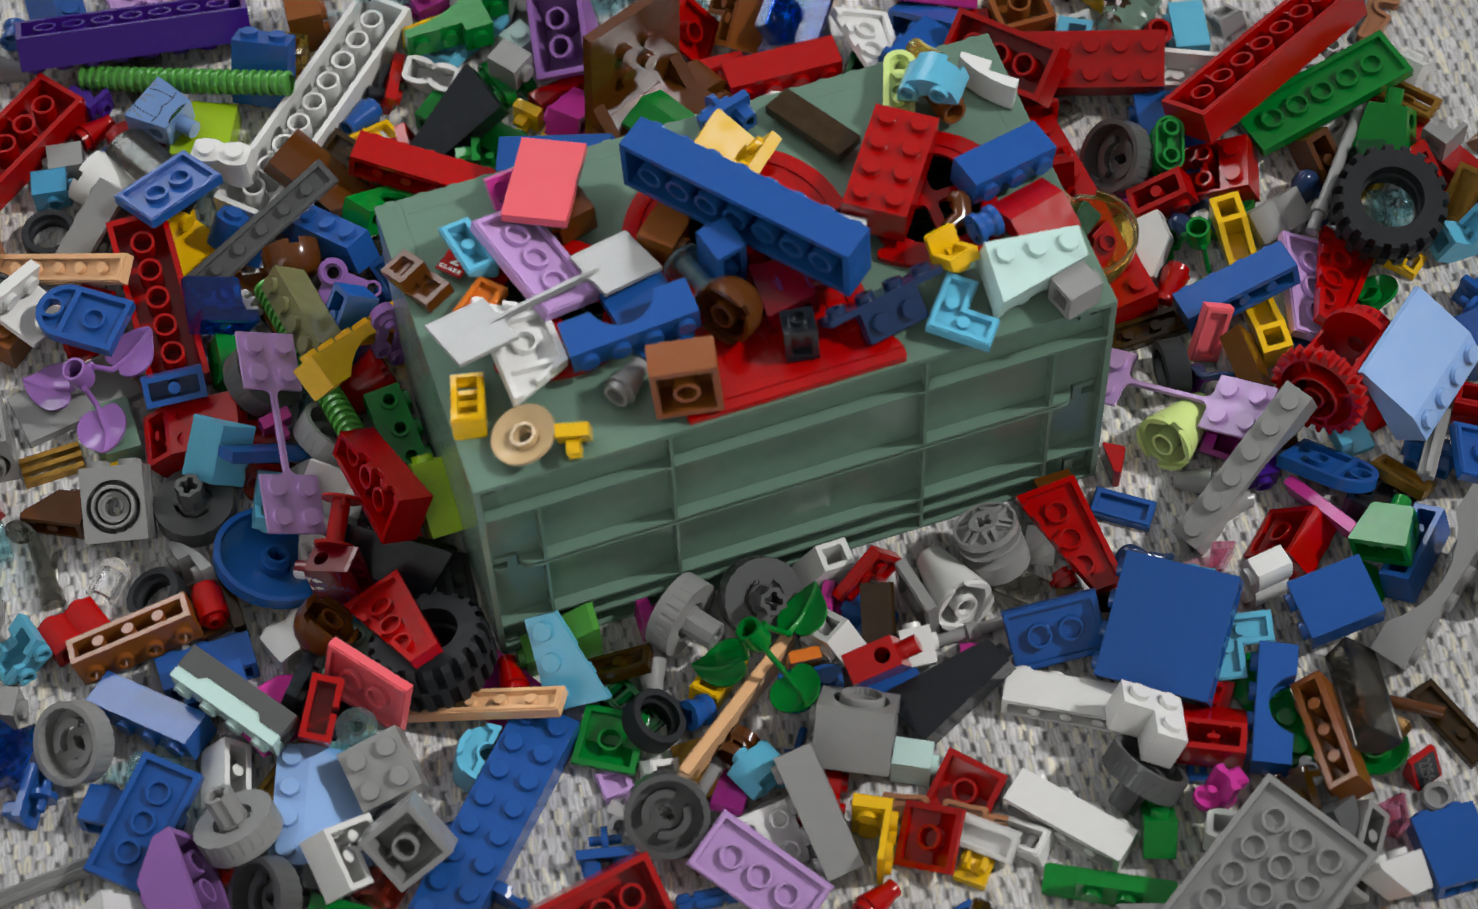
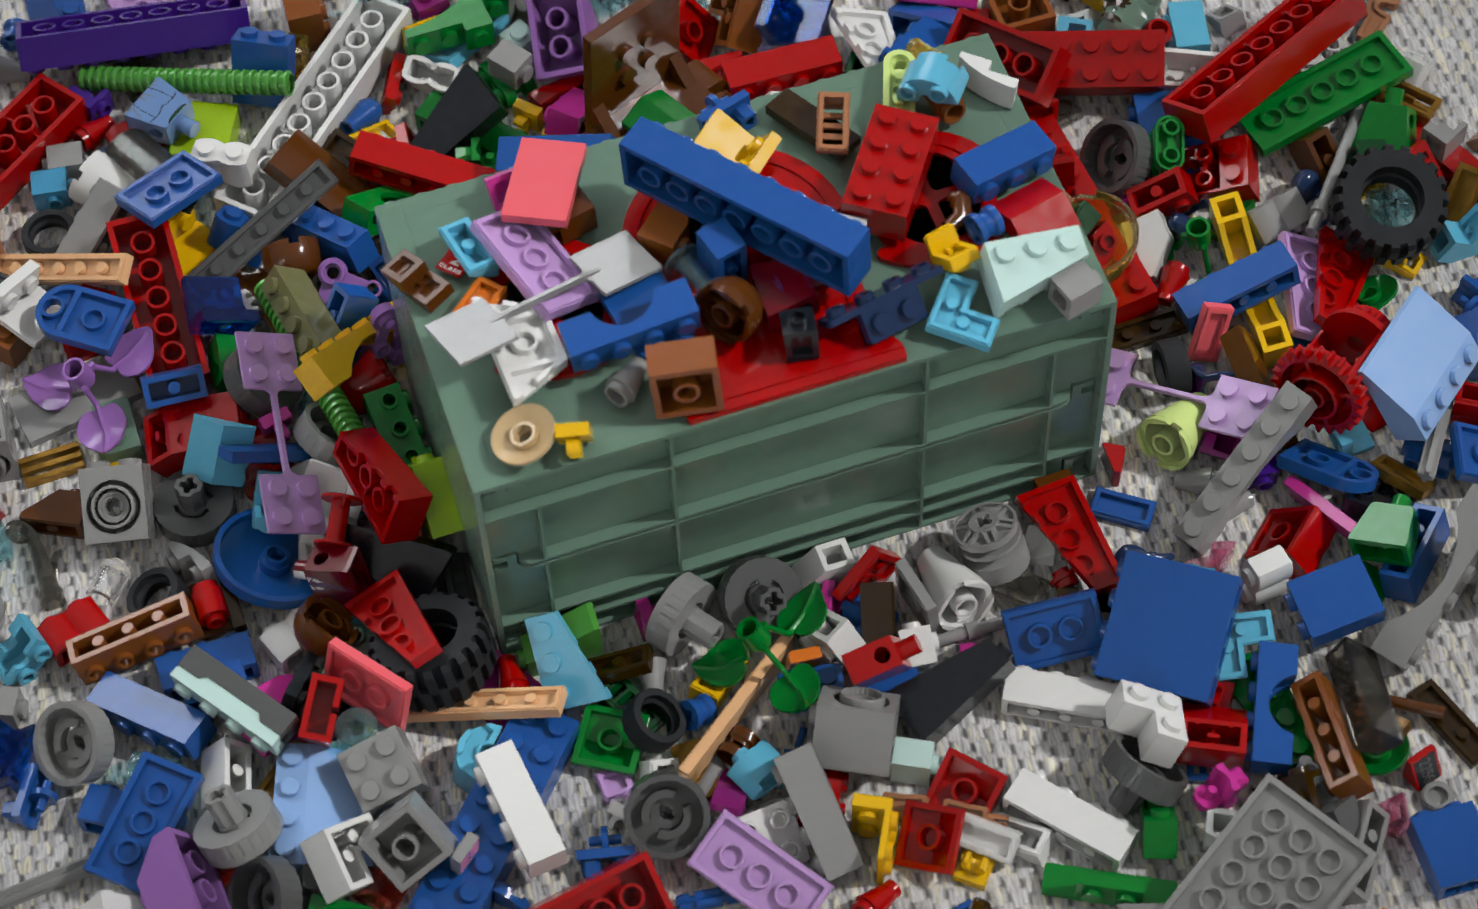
black hand [366,63,391,102] -> none
yellow slope [450,371,488,440] -> none
white slope [1361,846,1434,901] -> none
none -> light grey tile [450,831,479,875]
none -> white brick [472,739,567,879]
none -> nougat slope [815,91,850,155]

